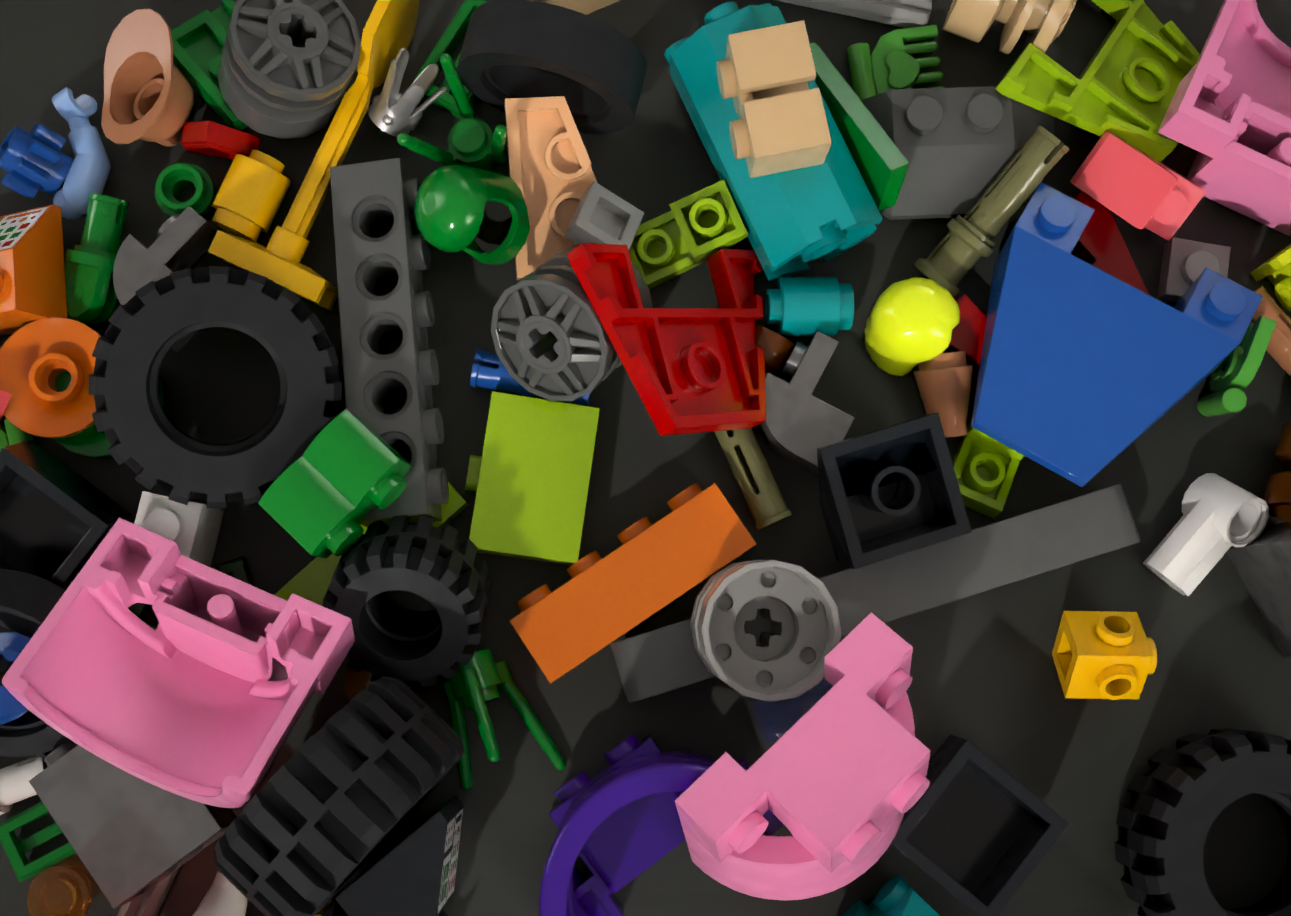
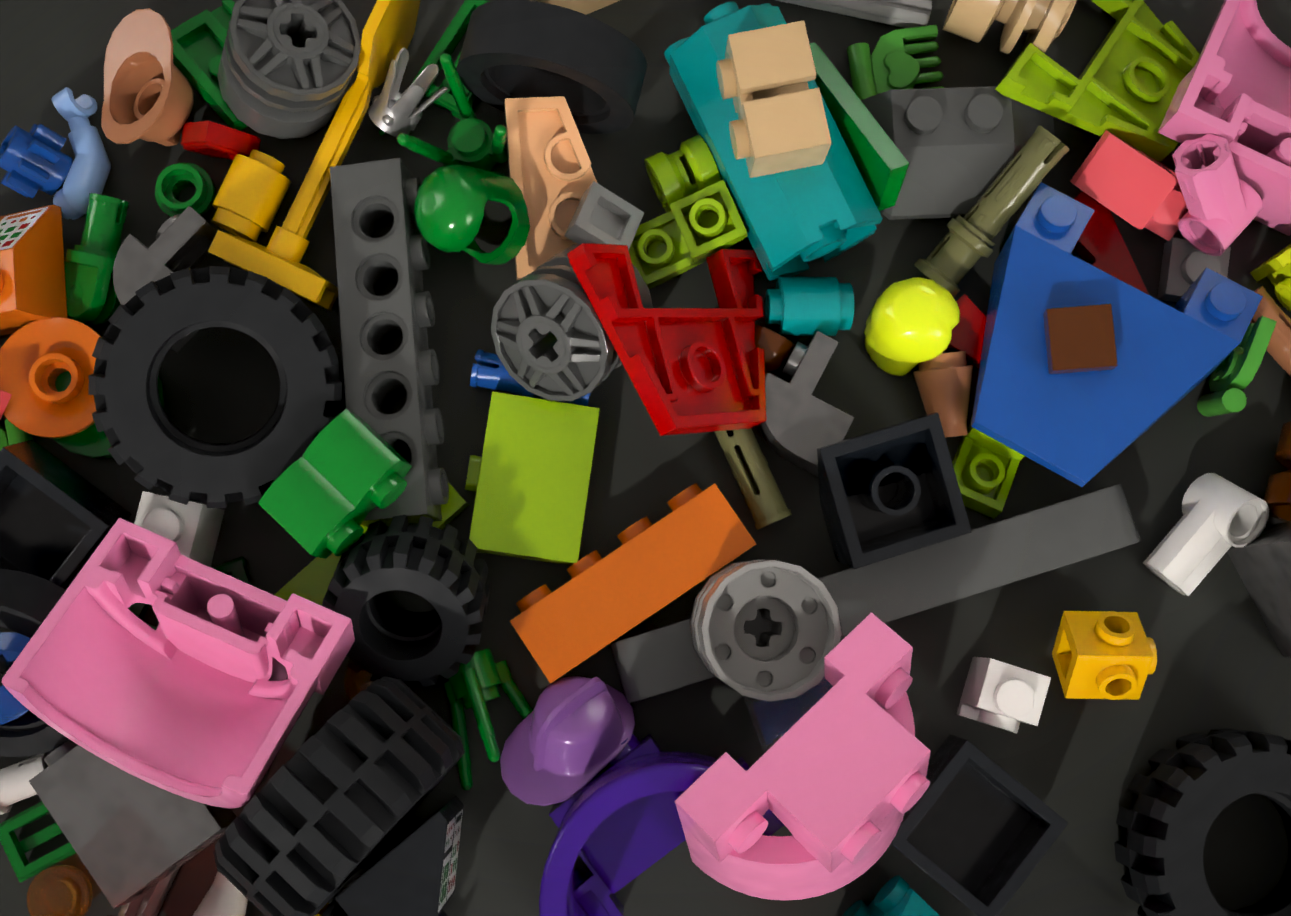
none -> medium lavender piece [500,676,635,806]
none -> lime wheel [644,135,721,212]
none -> white brick [956,657,1051,734]
none -> reddish brown tile [1043,304,1118,374]
none -> bright pink piece [1172,133,1263,256]

